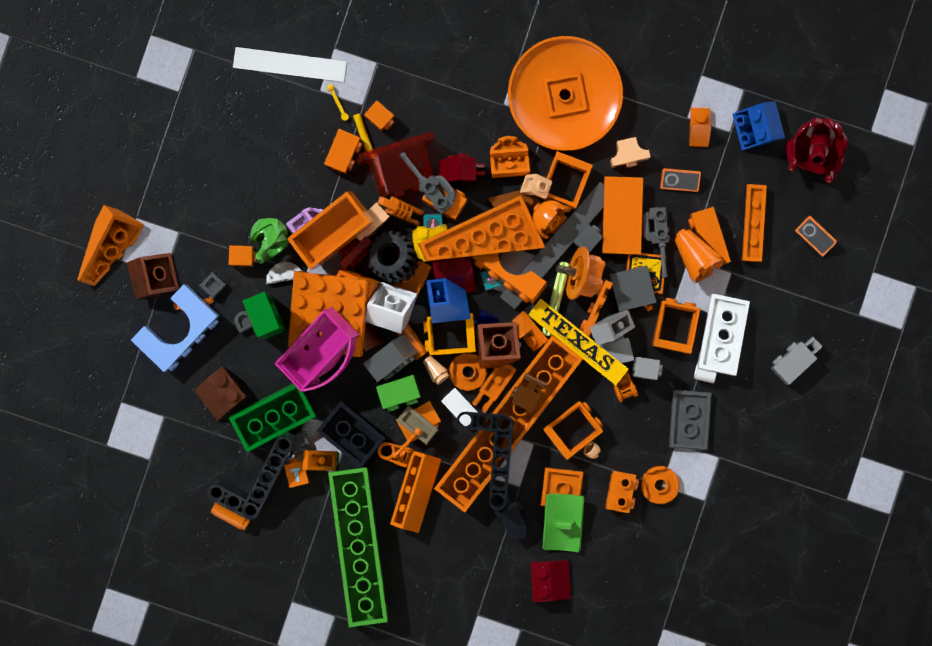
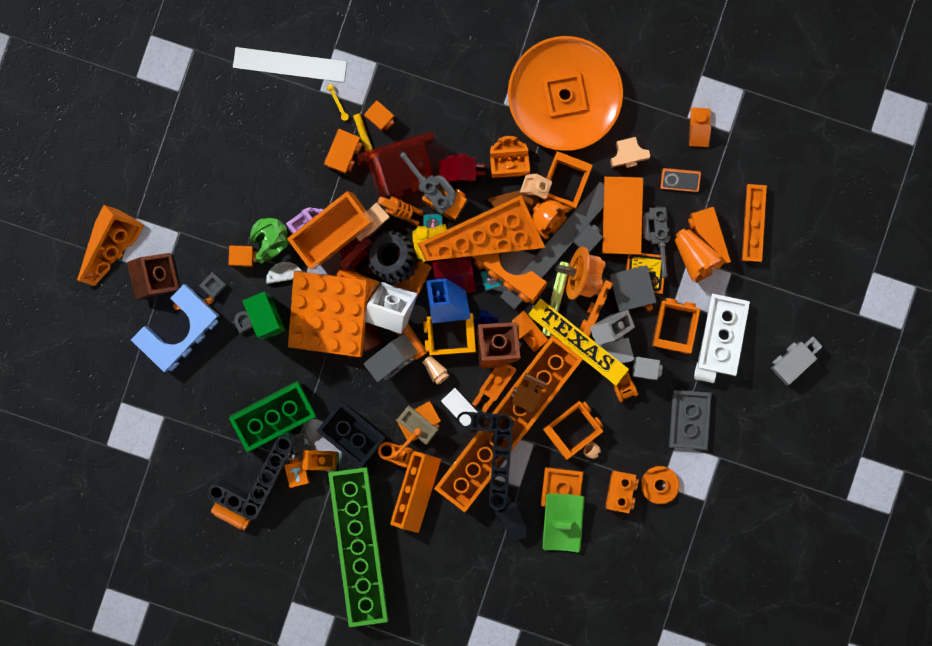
copper slope [194,367,248,421] -> none
dark pink piece [275,307,359,392] -> none
bright green brick [376,375,421,412] -> none
orange tile [449,353,487,391] -> none
dark red slope [530,560,571,602] -> none
blue slope [732,101,785,150] -> none
dark red piece [786,117,848,183] -> none
slope [795,216,837,257] -> none

